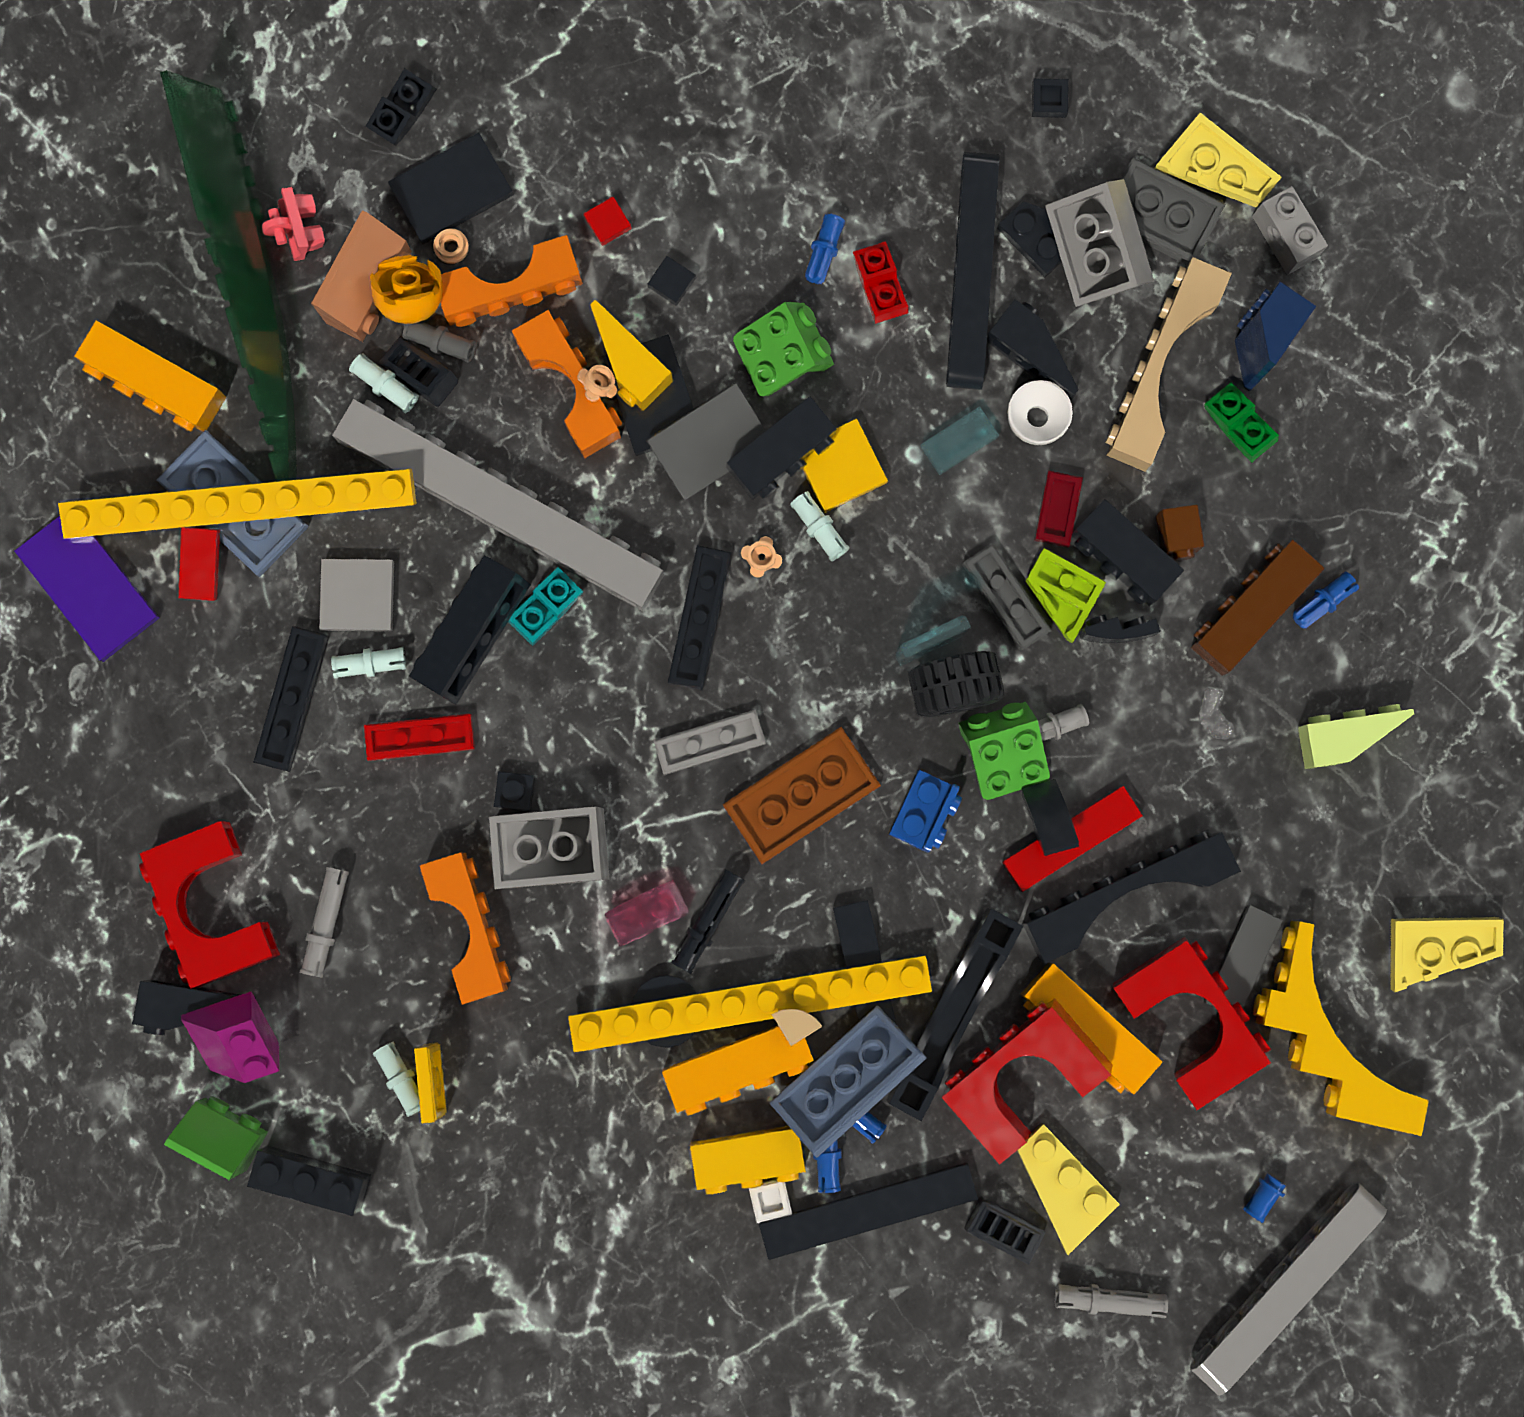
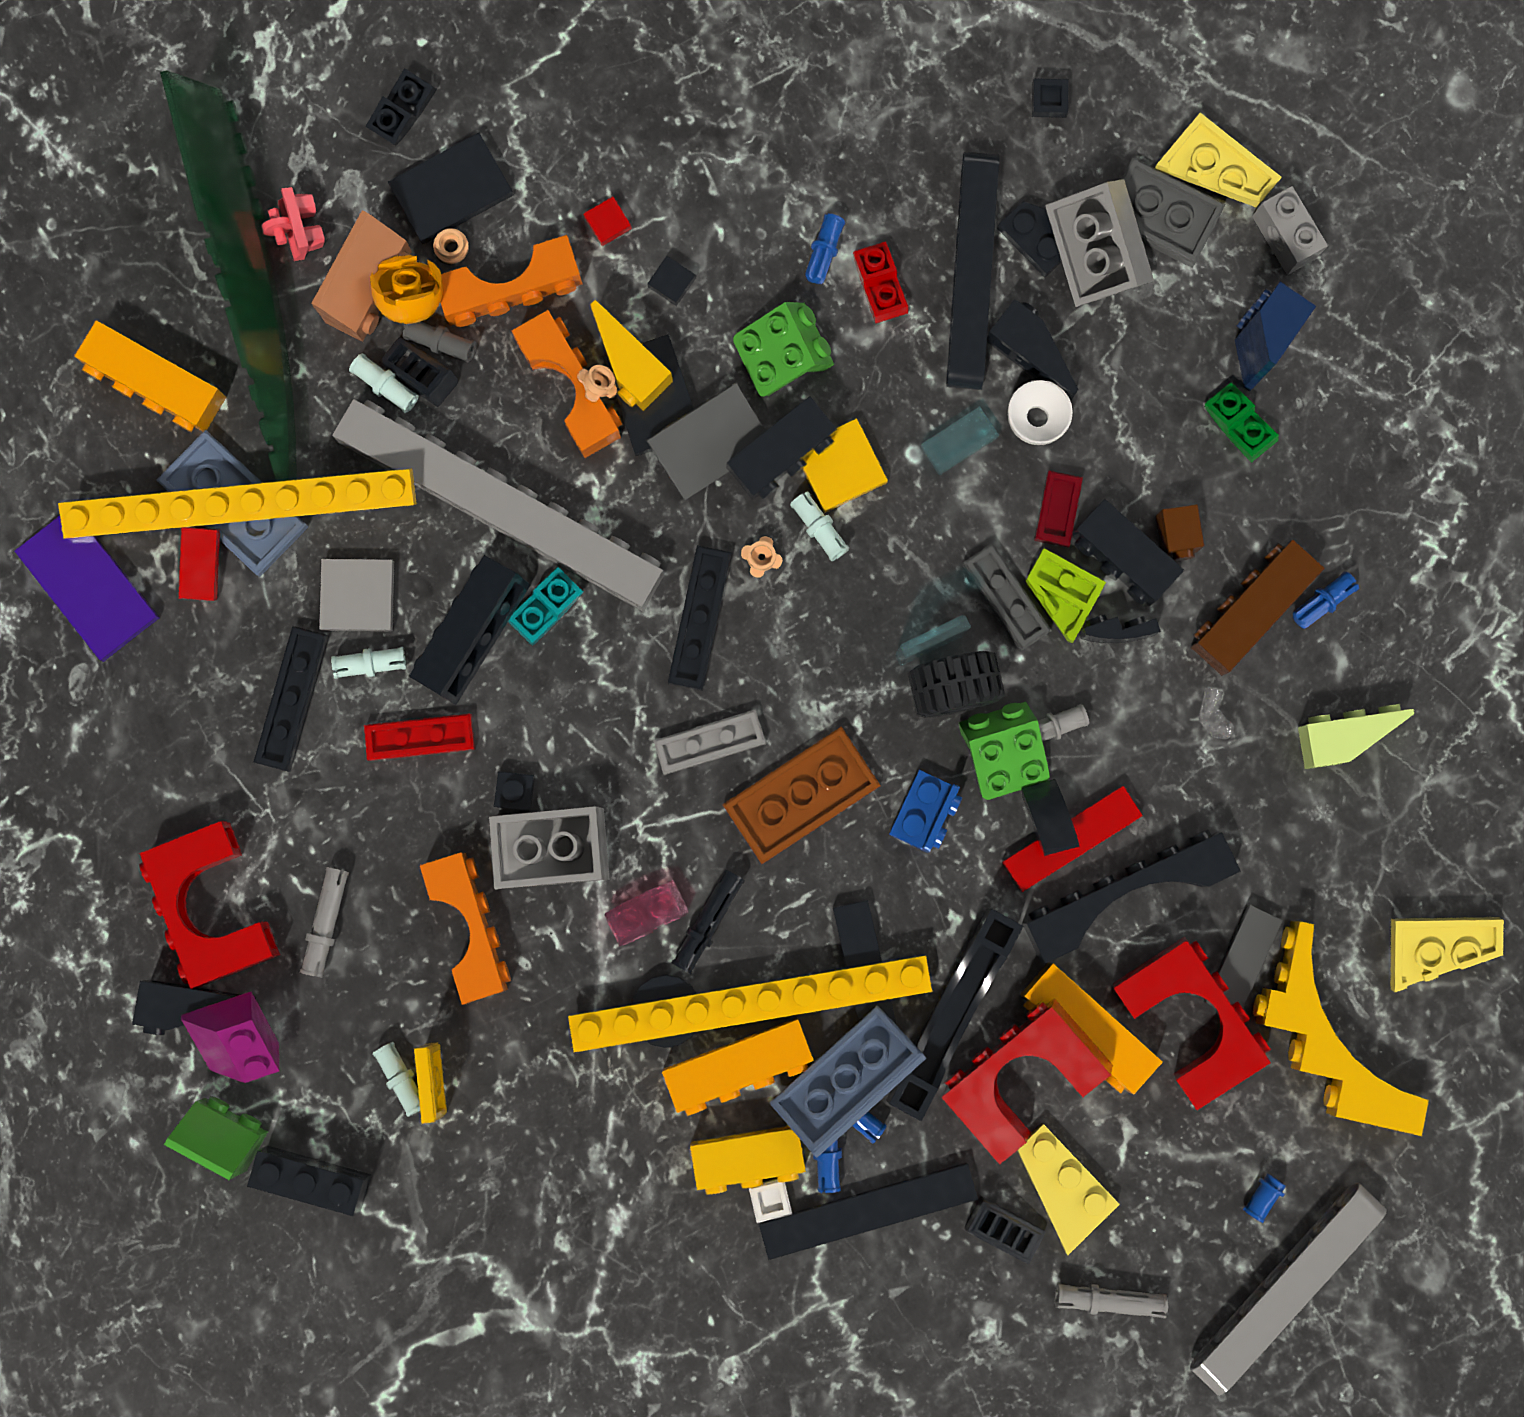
tan tile [772,1009,822,1046] -> none
tan arch [1105,257,1232,472] -> none

